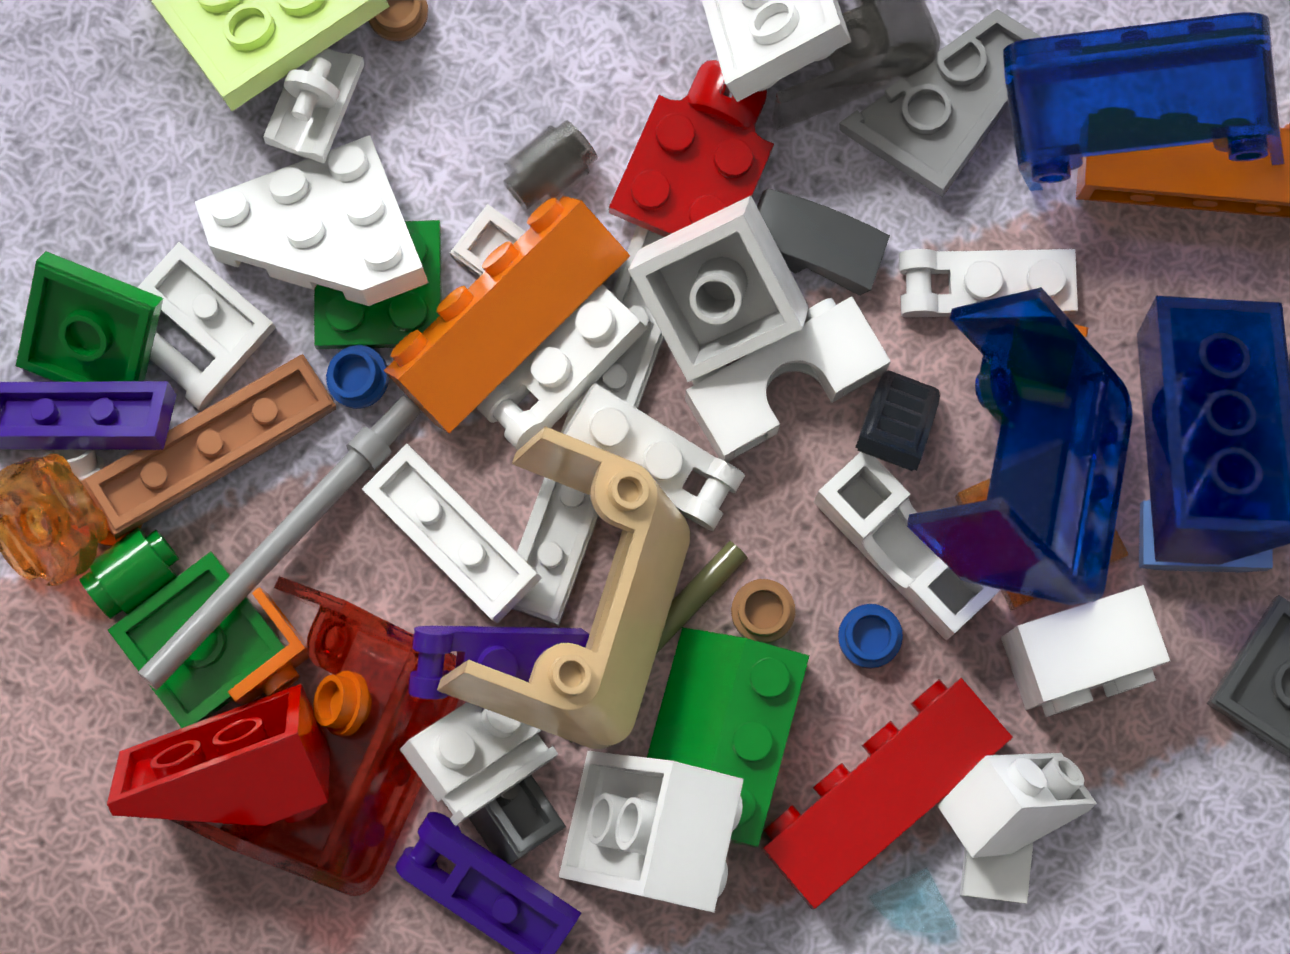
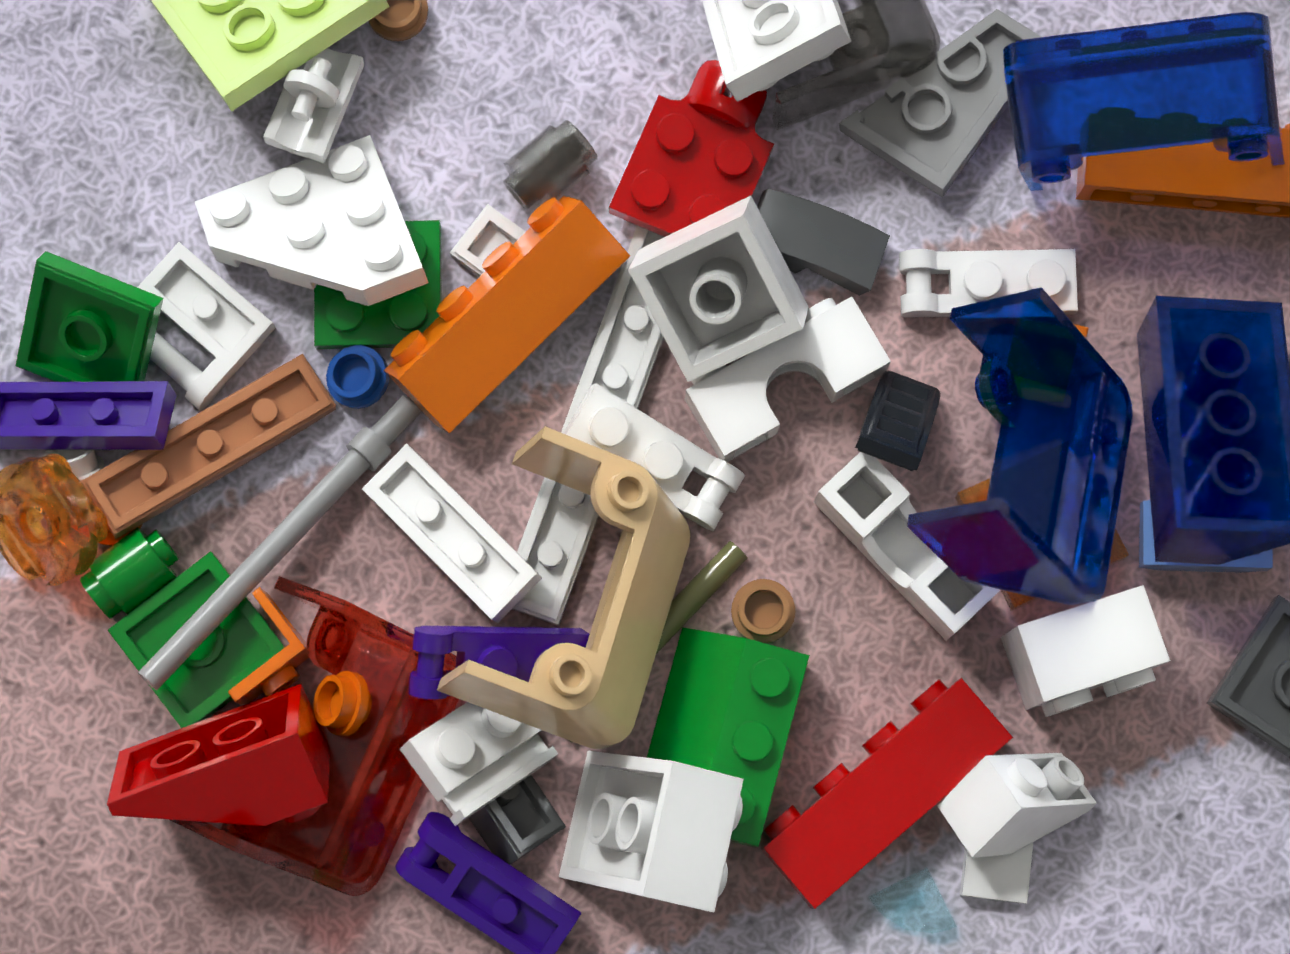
white plate [476,284,648,451] -> none
blue plate [838,604,903,669] -> none

